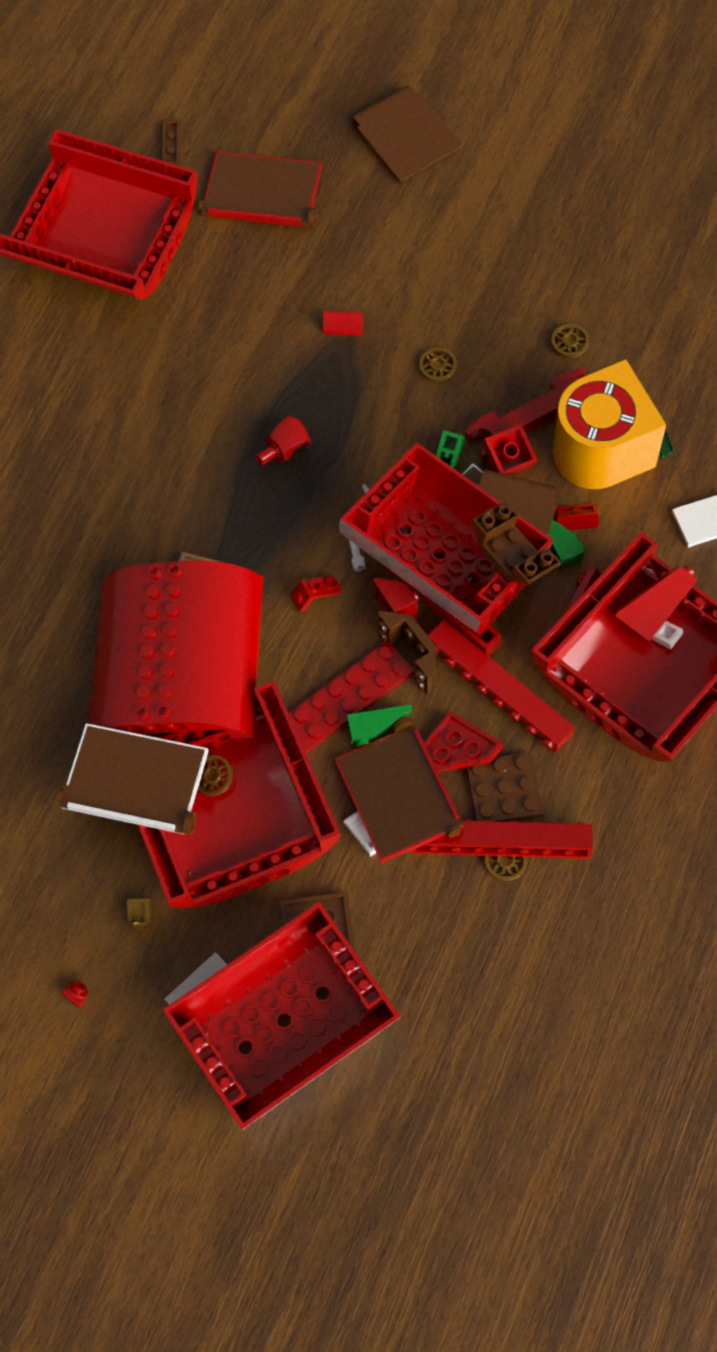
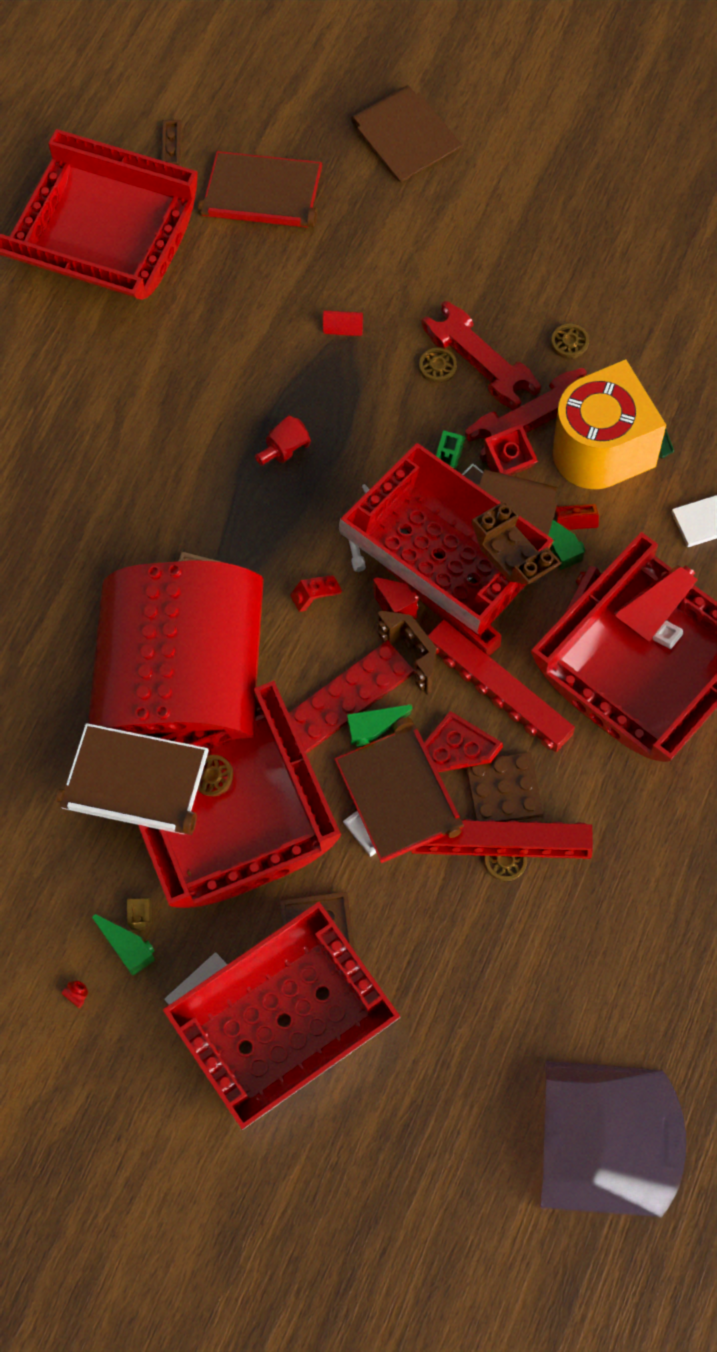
none -> green slope [92,914,155,976]
none -> red piece [421,301,541,410]
none -> clear purple windscreen [540,1061,686,1217]

